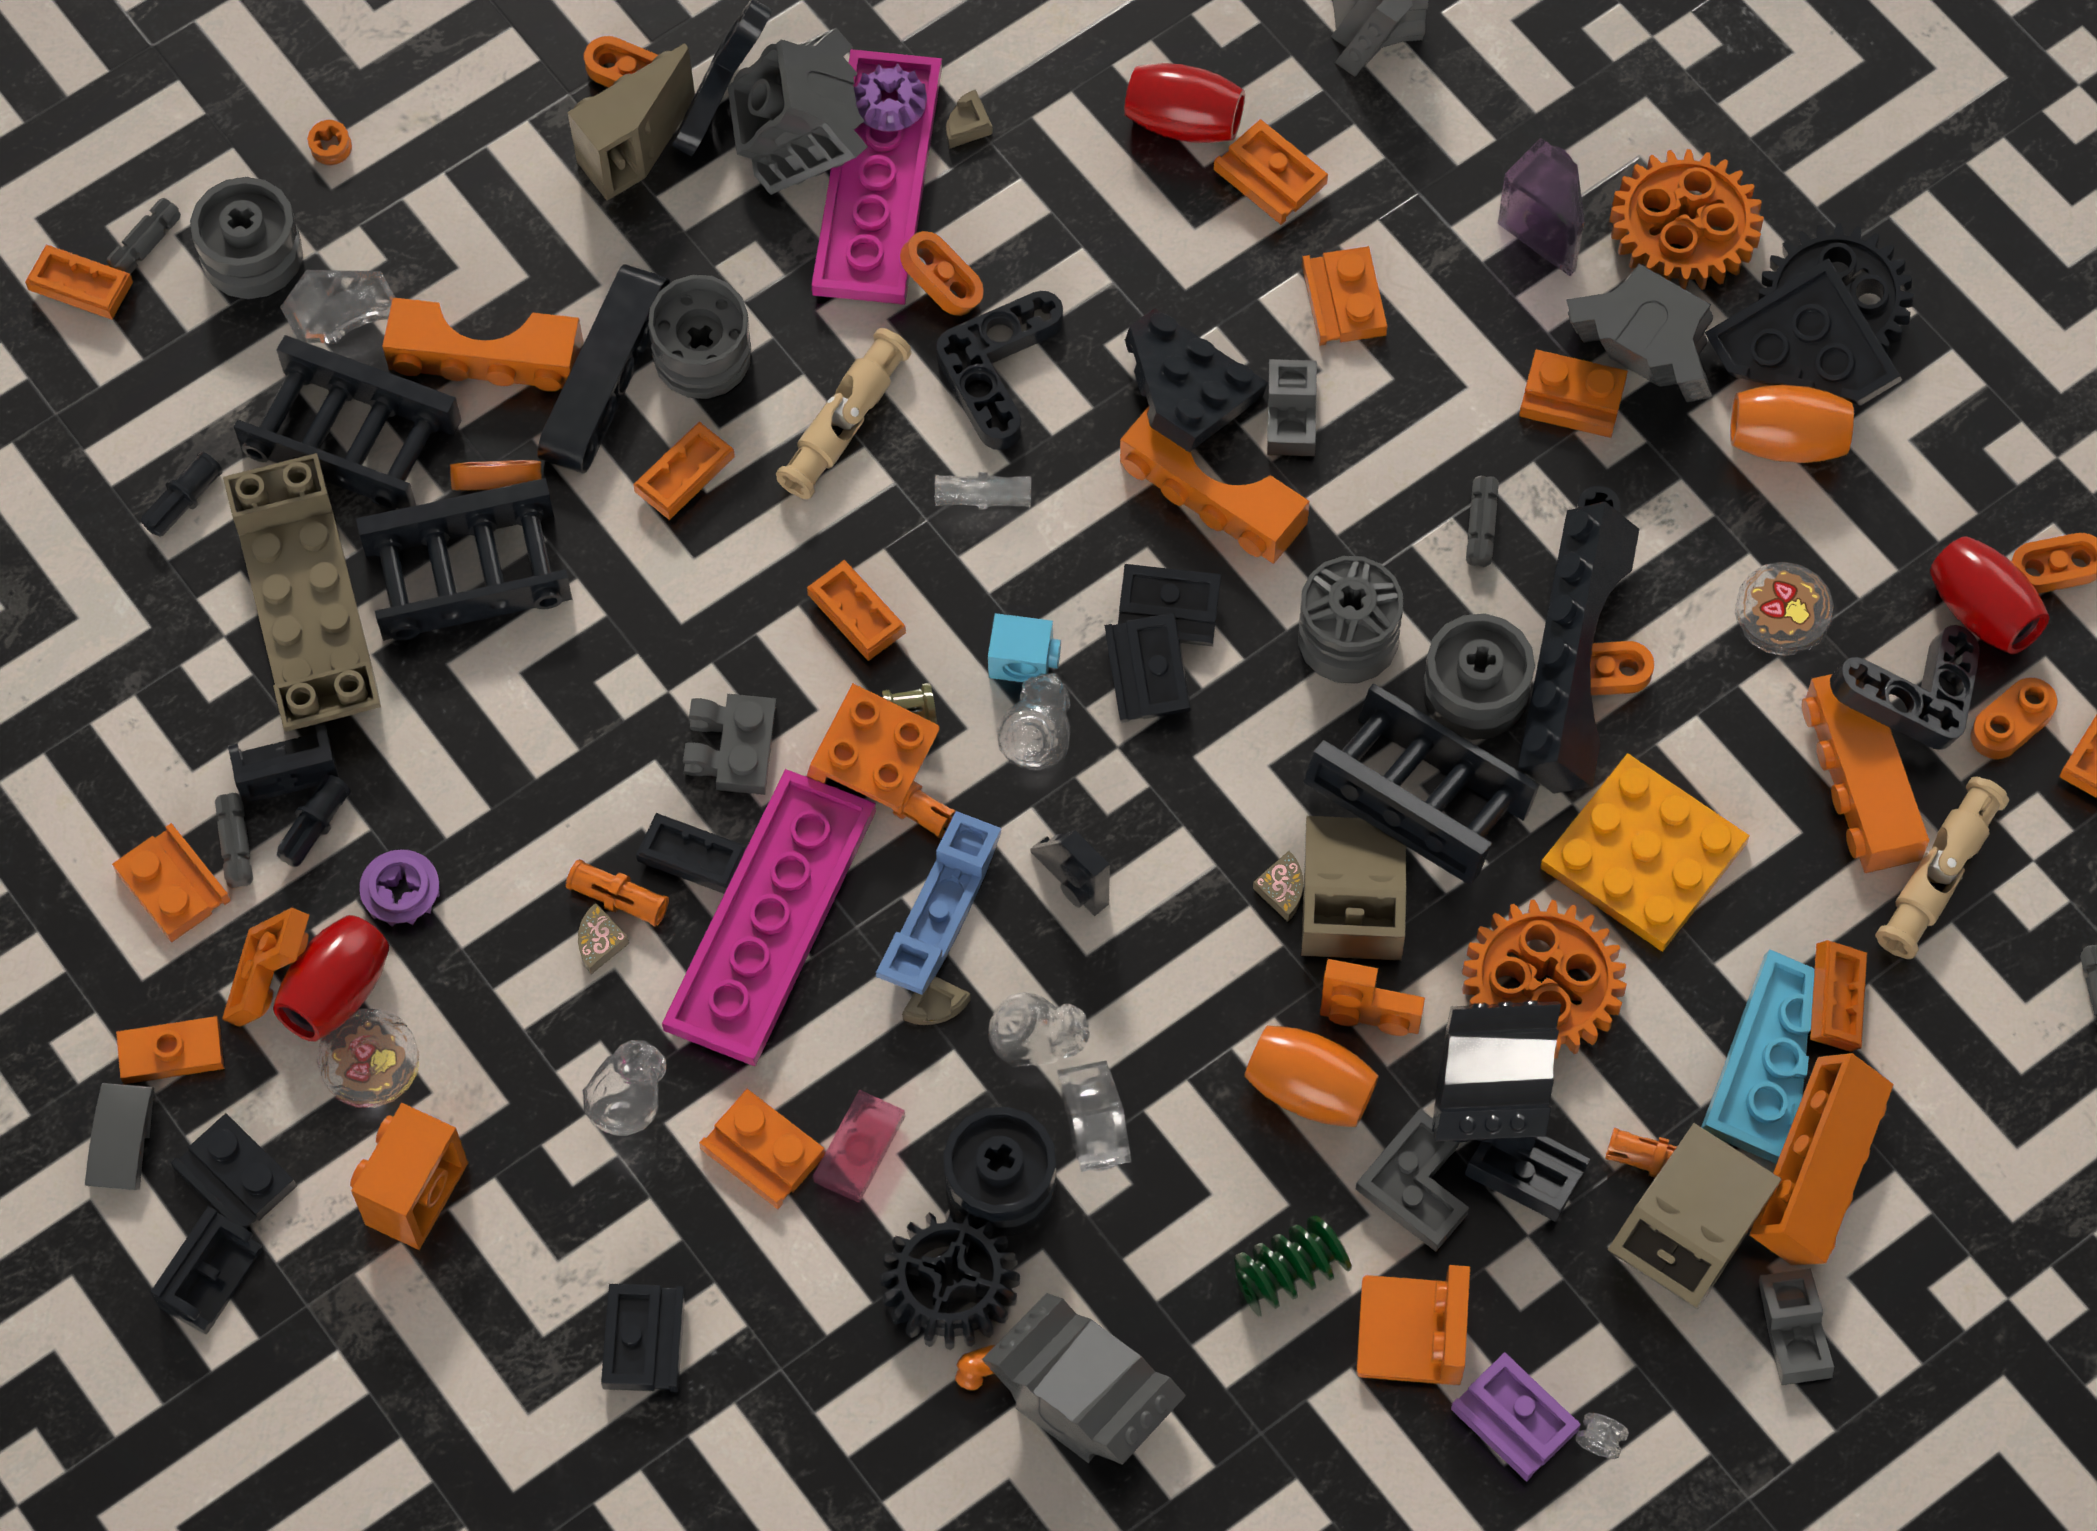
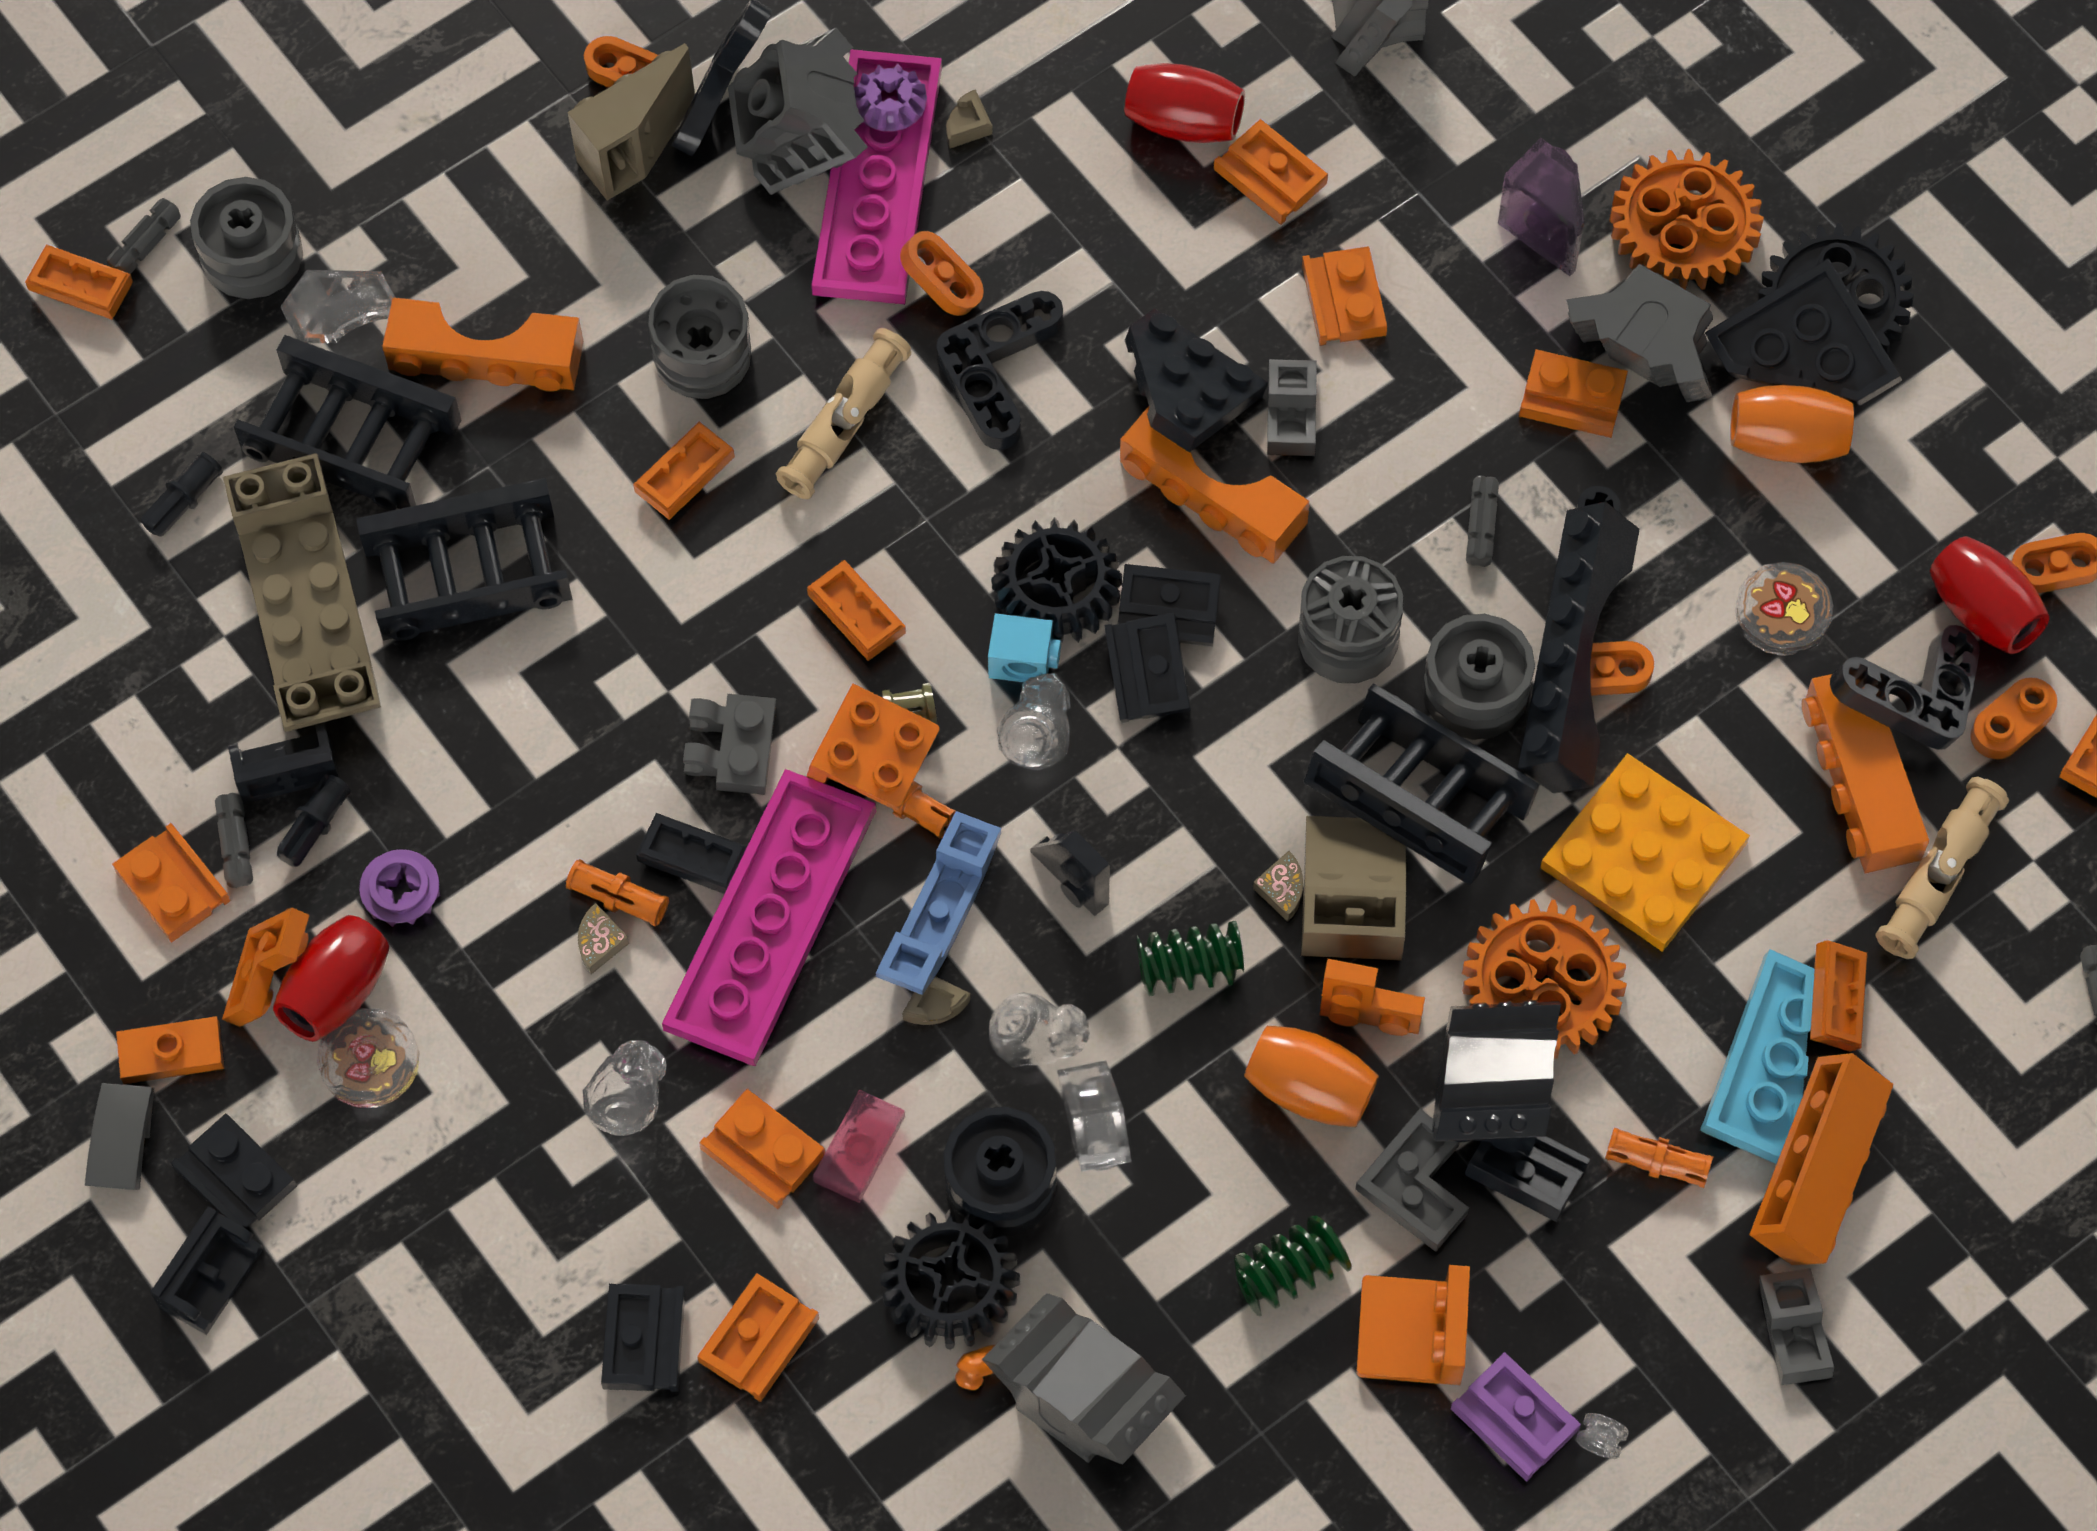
orange bush [307,120,352,165] -> none
orange brick [350,1102,468,1250] -> none
orange beam [450,460,542,491] -> none
black beam [537,264,670,474] -> none
clear pin [935,472,1031,510] -> none
dark tan slope [1608,1123,1782,1309] -> none
none -> orange plate [697,1273,820,1402]
none -> black gear [991,517,1122,643]
none -> dark green piece [1136,921,1244,996]

